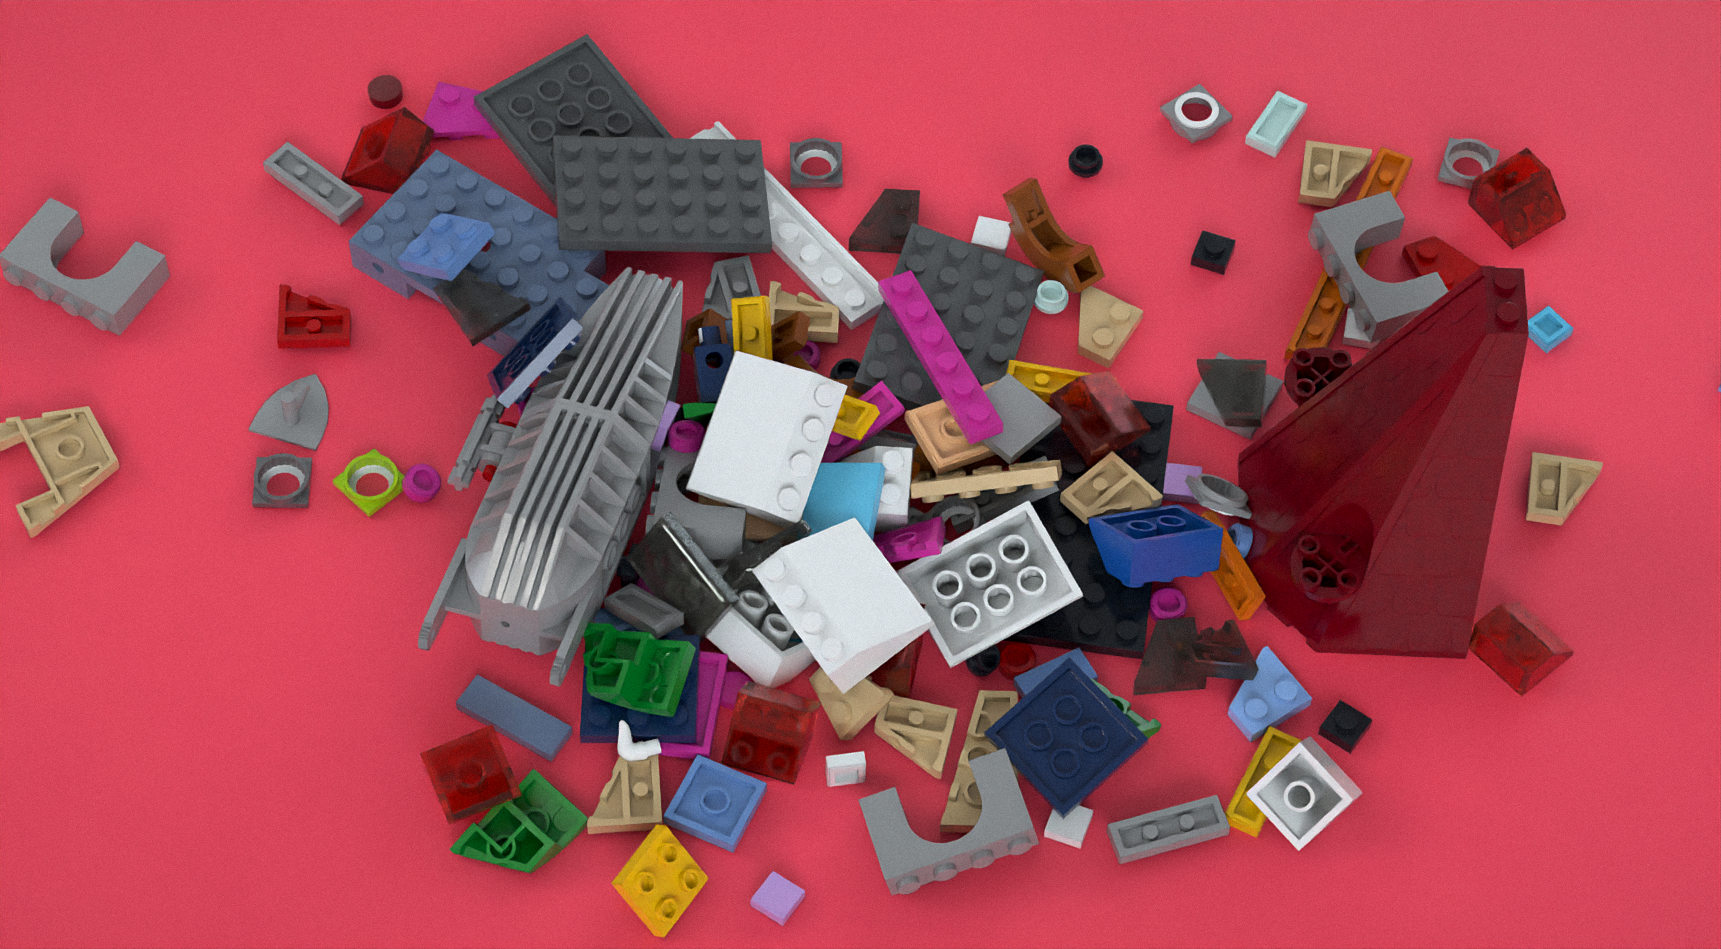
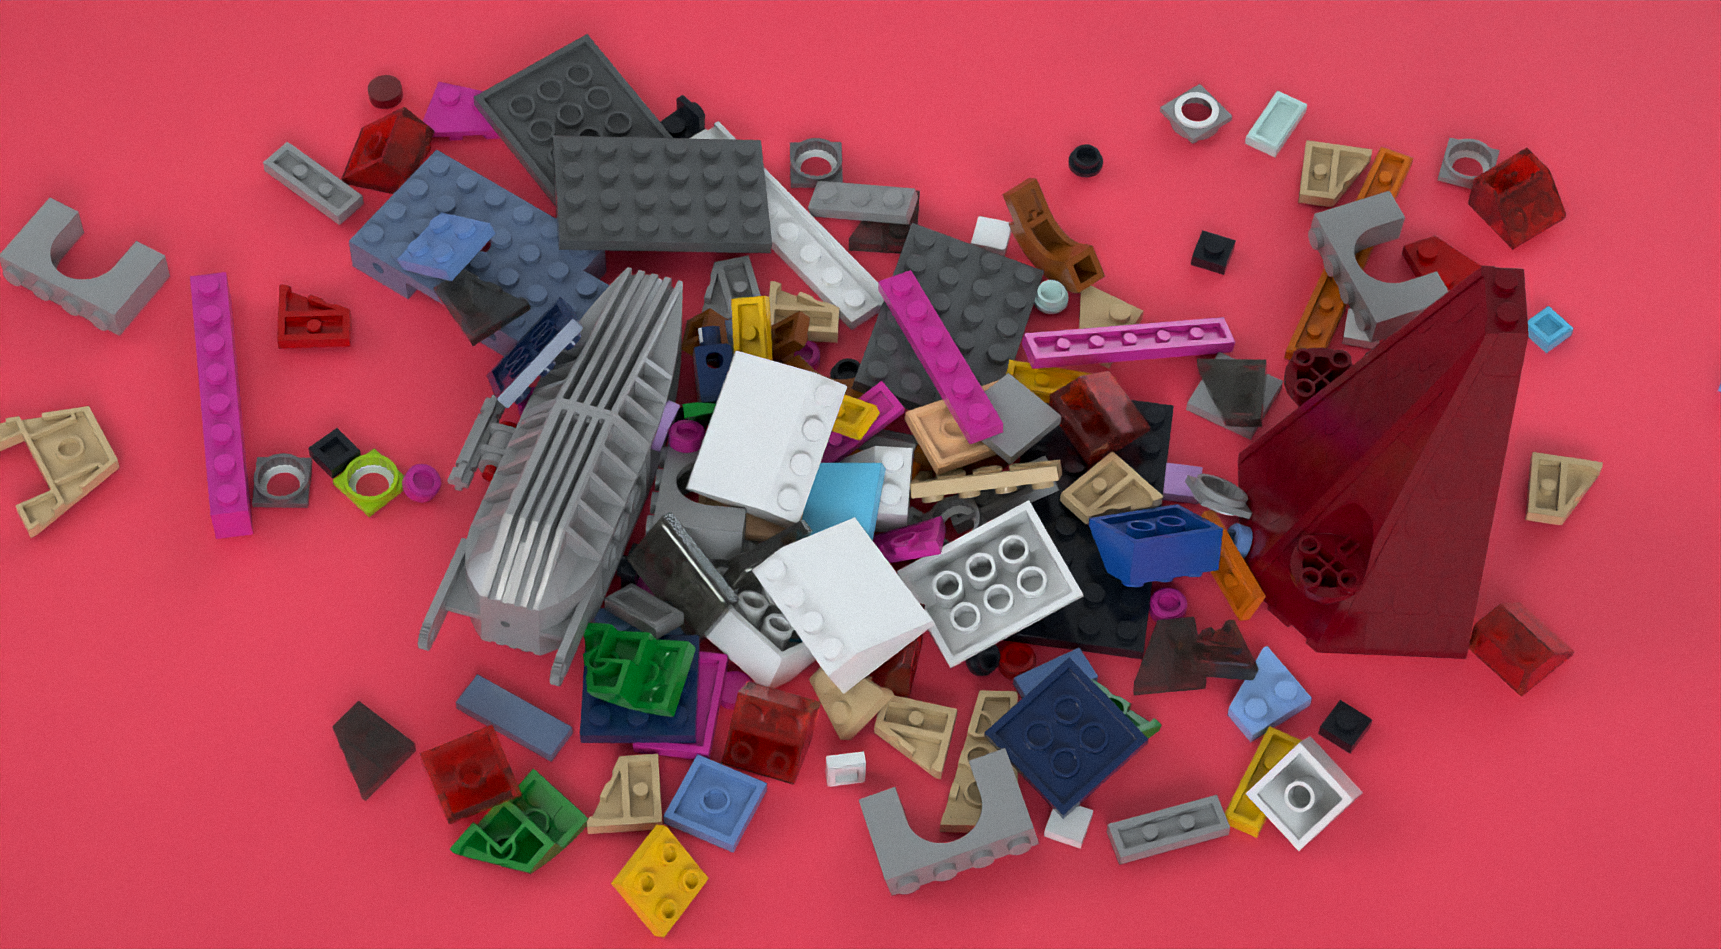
light grey shield [249,374,329,451] -> none
white animal [617,720,661,761] -> none
lavender tile [750,871,805,926] -> none
none -> dark pink brick [190,272,253,539]
none -> black plate [308,428,361,479]
none -> clear smoke wing [332,701,416,801]
none -> black bracket [660,95,705,139]
none -> light grey plate [808,181,918,225]
none -> dark pink plate [1022,317,1235,369]

